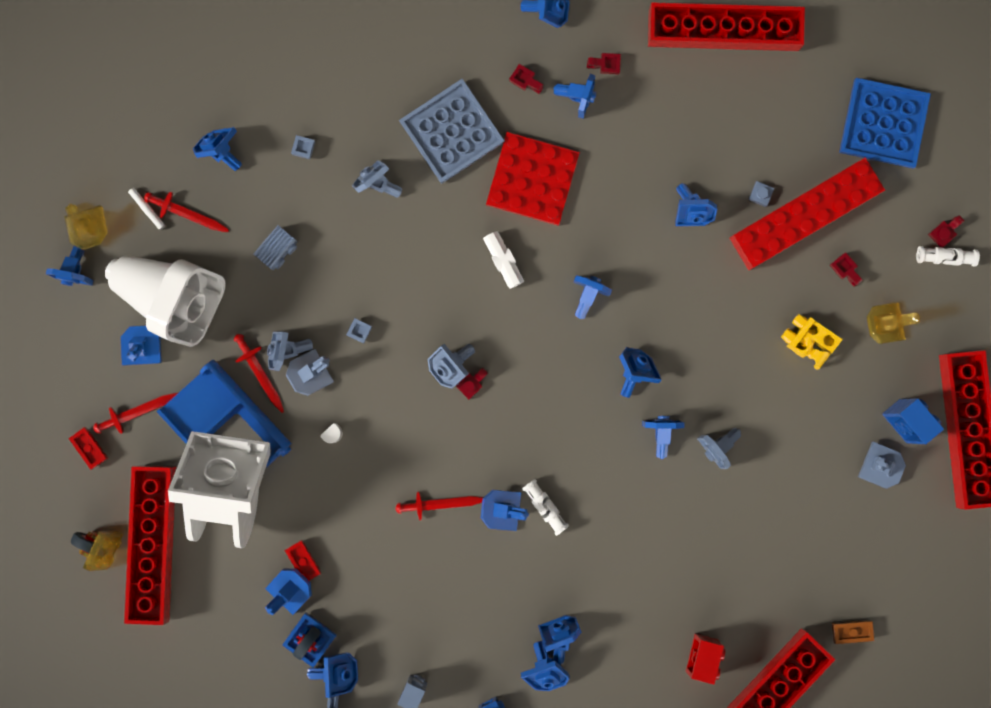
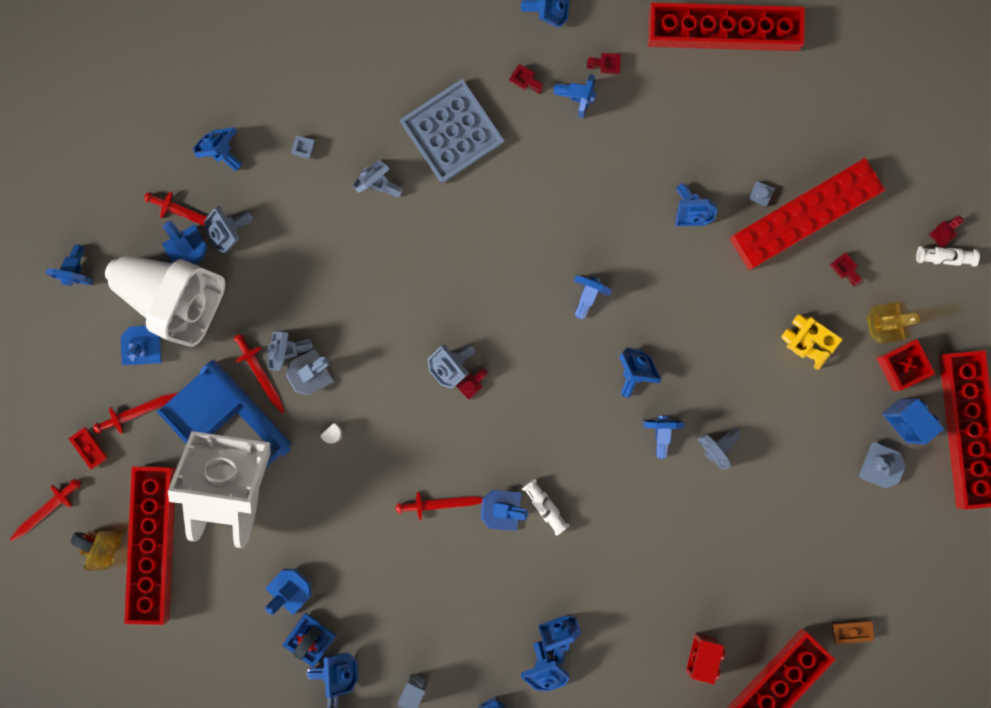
clear yellow piece [64,204,108,250] -> none
white piece [128,188,165,230] -> none
sand blue brick [253,225,298,270] -> none
red plate [284,540,321,581] -> none
sand blue plate [346,318,372,344] -> none
white piece [483,231,524,289] -> none
red plate [486,132,580,226] -> none
blue plate [839,78,931,169] -> none
none -> red sword [10,479,81,541]
none -> blue piece [162,221,207,264]
none -> sand blue piece [204,206,253,253]
none -> red brick [876,339,935,392]

